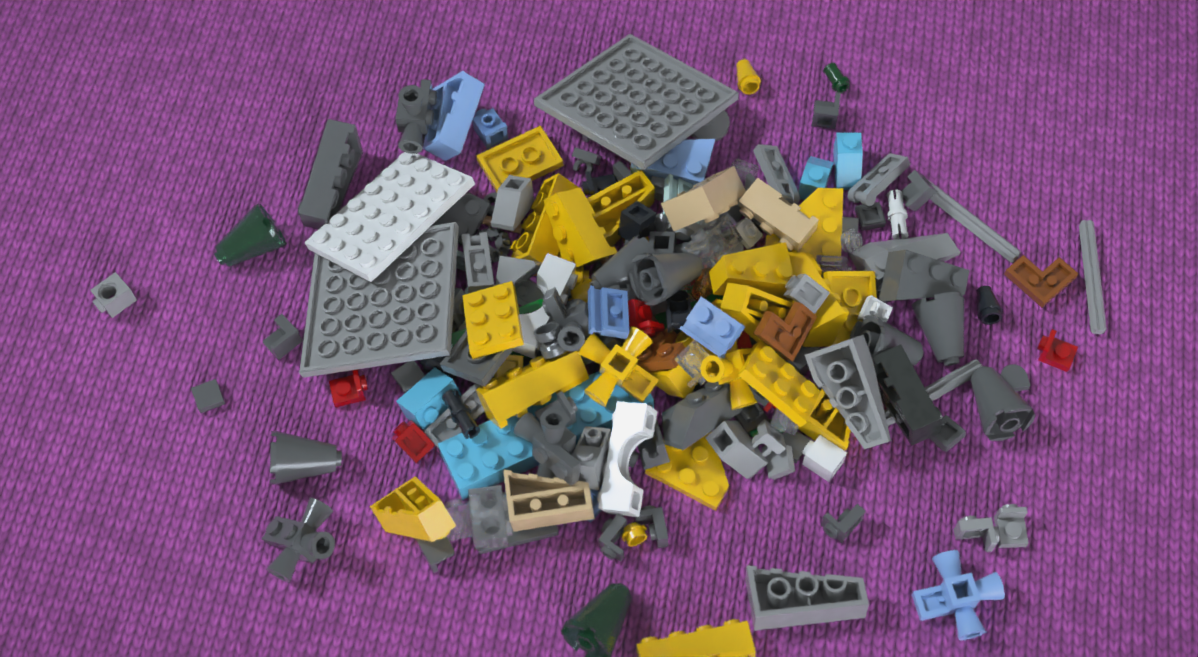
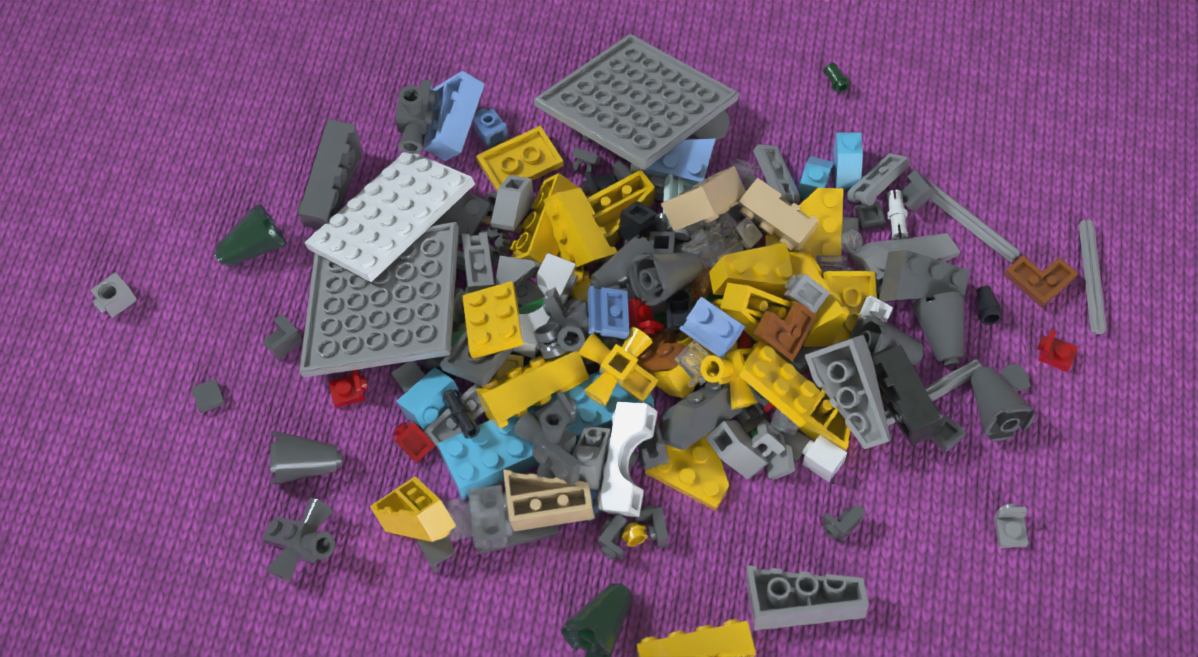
yellow cone [736,59,761,95] -> none
dark grey panel [812,92,841,129] -> none
light blue brick [912,550,1004,640] -> none
light grey bracket [953,516,999,552] -> none

